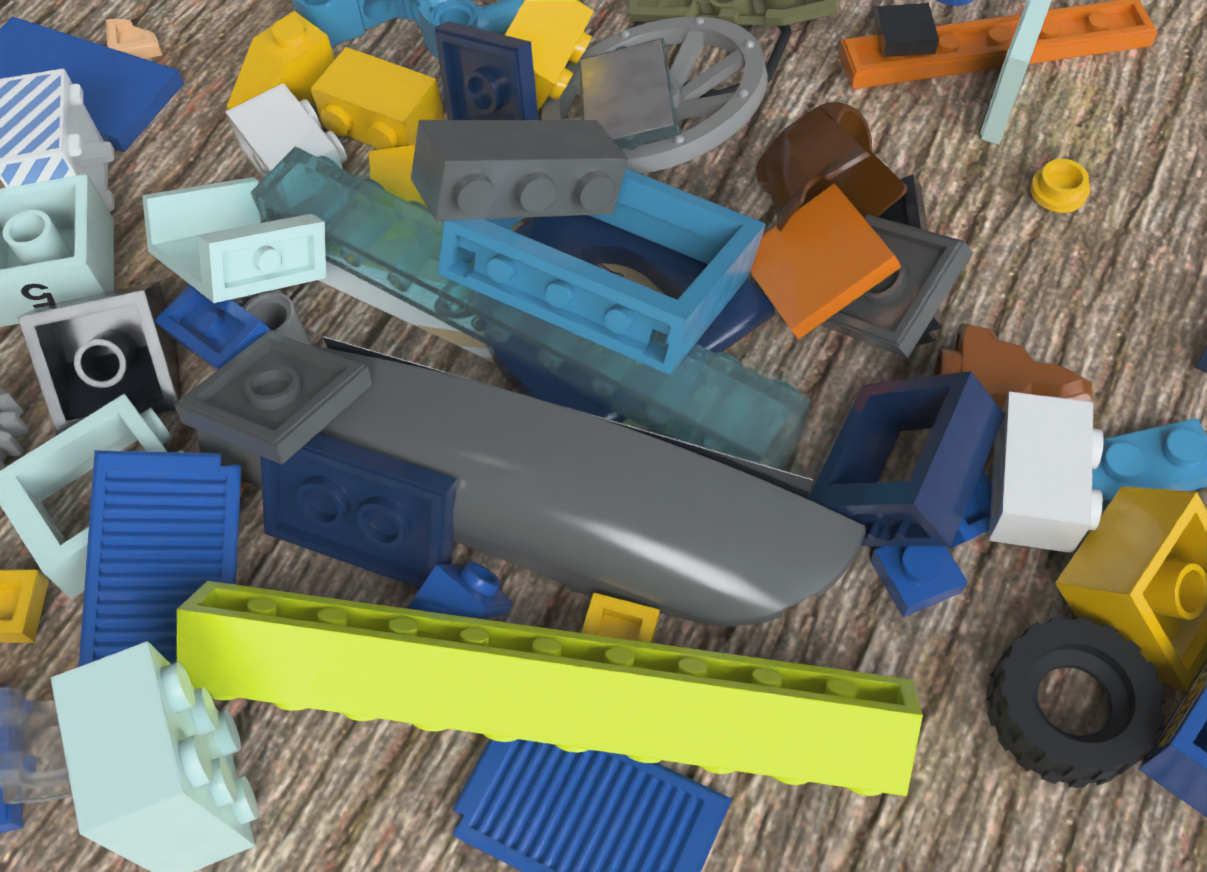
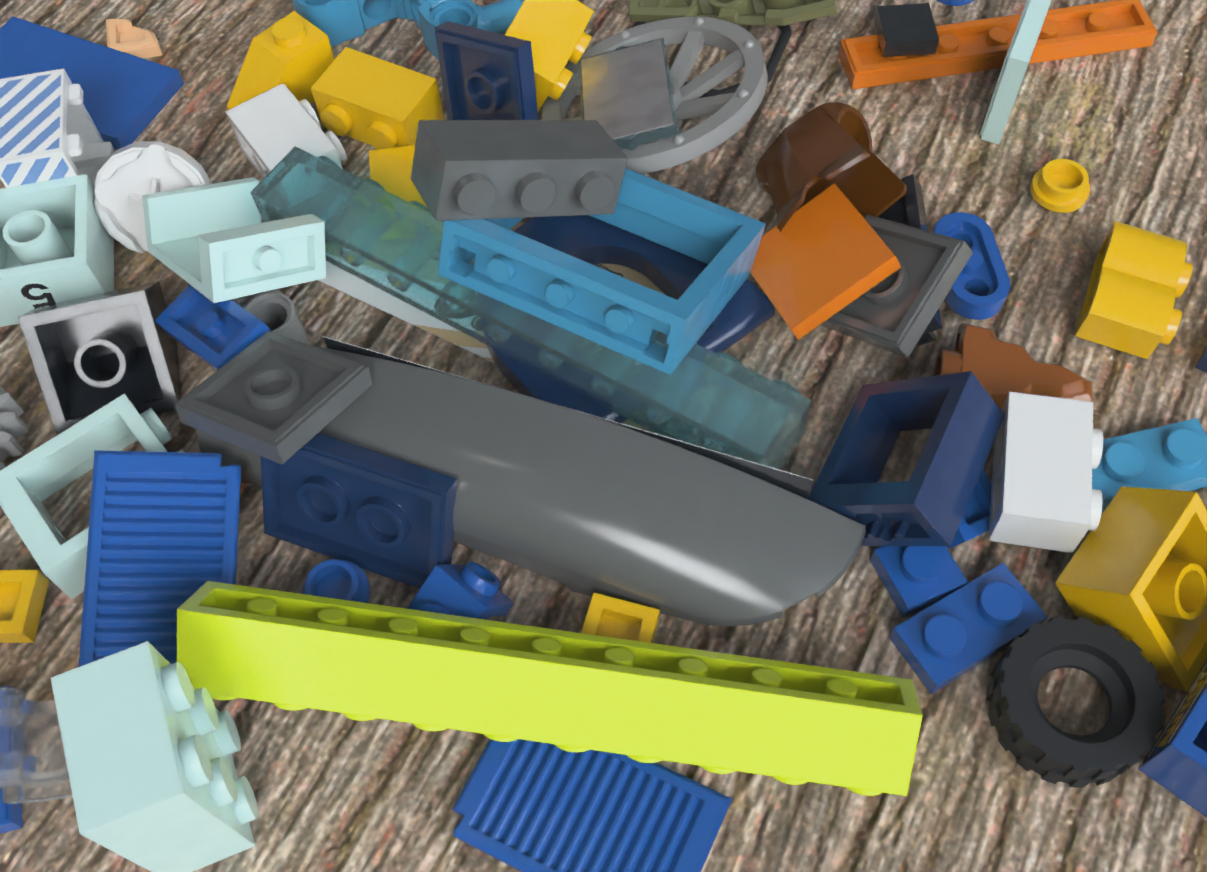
none -> white tile [94,141,212,254]
none -> blue plate [302,559,371,603]
none -> blue plate [889,563,1048,694]
none -> blue plate [933,212,1010,320]
none -> yellow brick [1075,221,1193,359]

